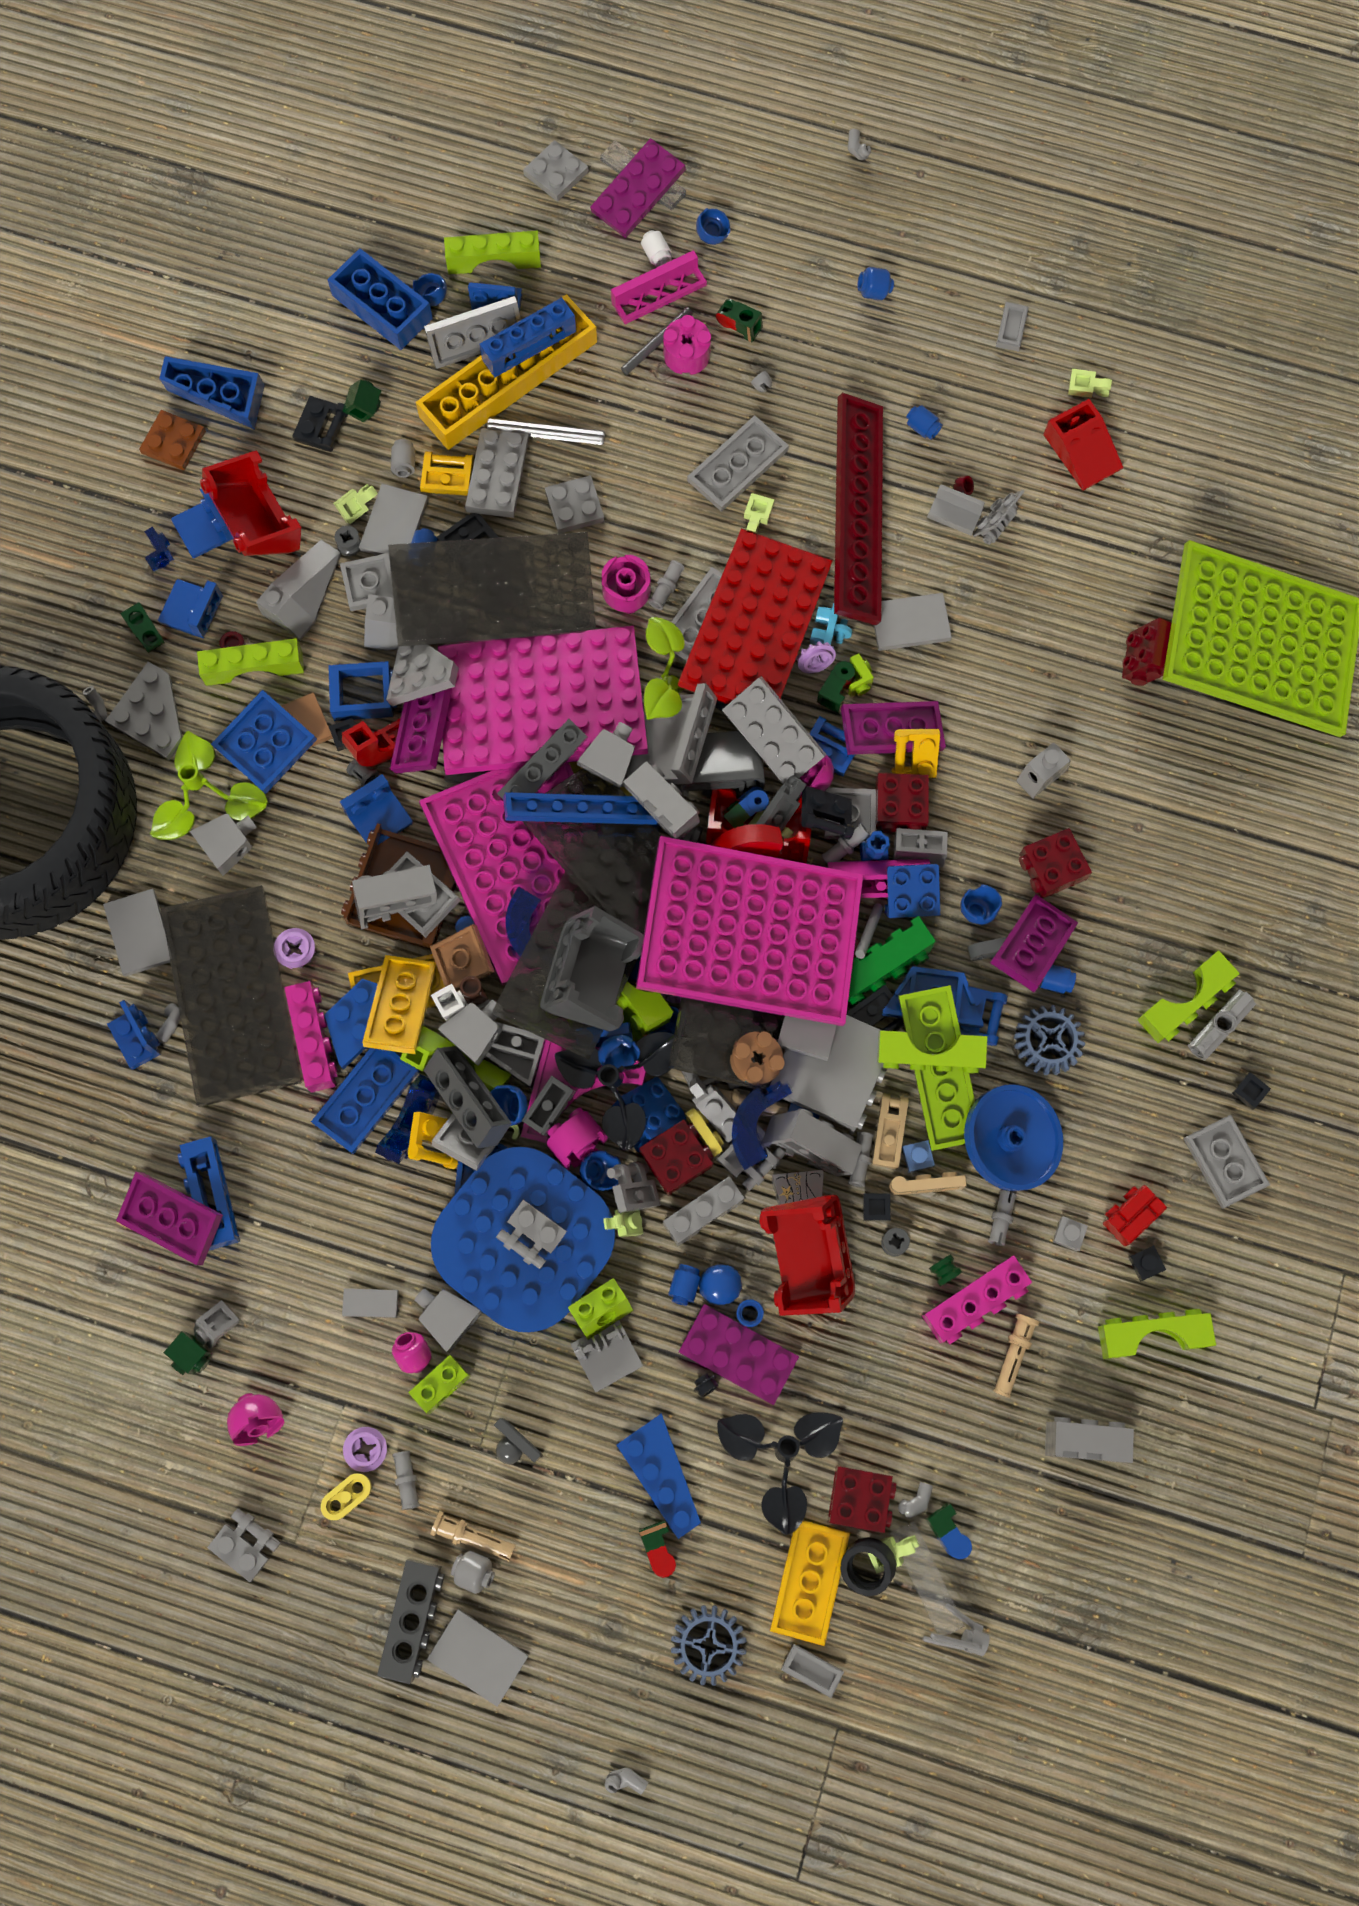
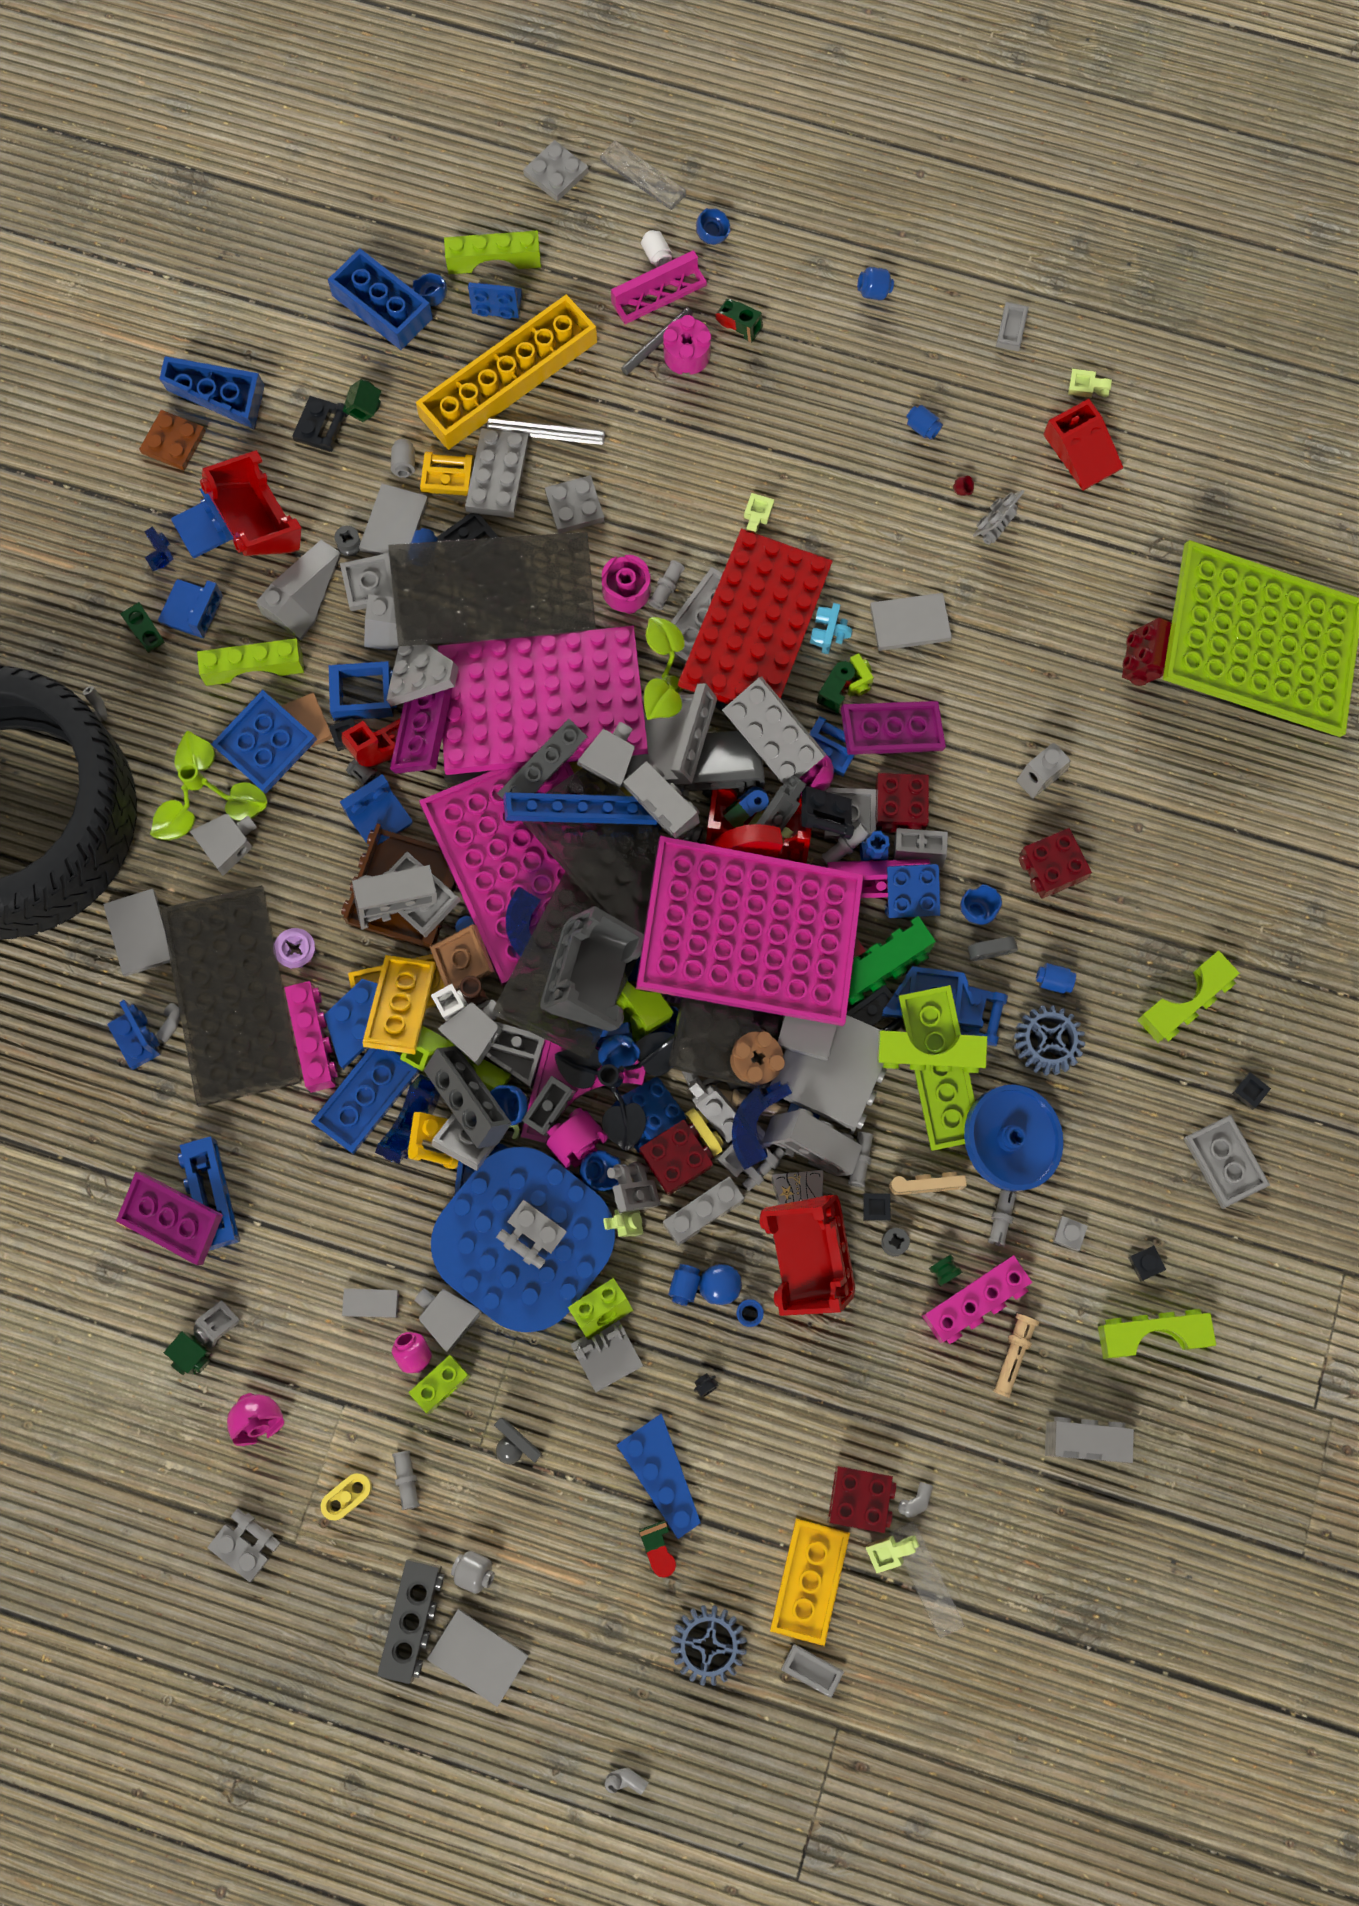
light grey plate [105,662,183,761] -> none
dark red tile [219,631,246,648] -> none
yellowish green plate [333,484,378,524] -> none
lavender gear [343,1427,387,1472] -> none
light grey plate [424,296,521,369] -> none
tan pin [430,1511,516,1562] -> none
blue brick [479,297,576,378] -> none
magenta plate [590,138,686,238] -> none
magenta plate [678,1304,799,1406] -> none
light grey plate [687,415,789,512] -> none
black plant [717,1412,843,1535] -> none
light grey hinge [751,371,772,392] -> none
lavender gear [797,641,836,673] -> none
dark red plate [834,392,883,625] -> none
black tyre [840,1537,897,1596] -> none
light grey arm [848,129,871,160] -> none
light grey bar [855,904,883,959] -> none
tan plate [871,1093,909,1170] -> none
yellow plate [892,729,940,778] -> none
medium blue plate [902,1140,935,1173] -> none
light grey plant [923,1603,990,1657] -> none
leg [925,1503,972,1559] -> none
light grey panel [927,485,985,536] -> none
magenta plate [990,894,1078,992] -> none
red brick [1103,1185,1167,1247] -> none
light grey piece [1188,989,1256,1061] -> none

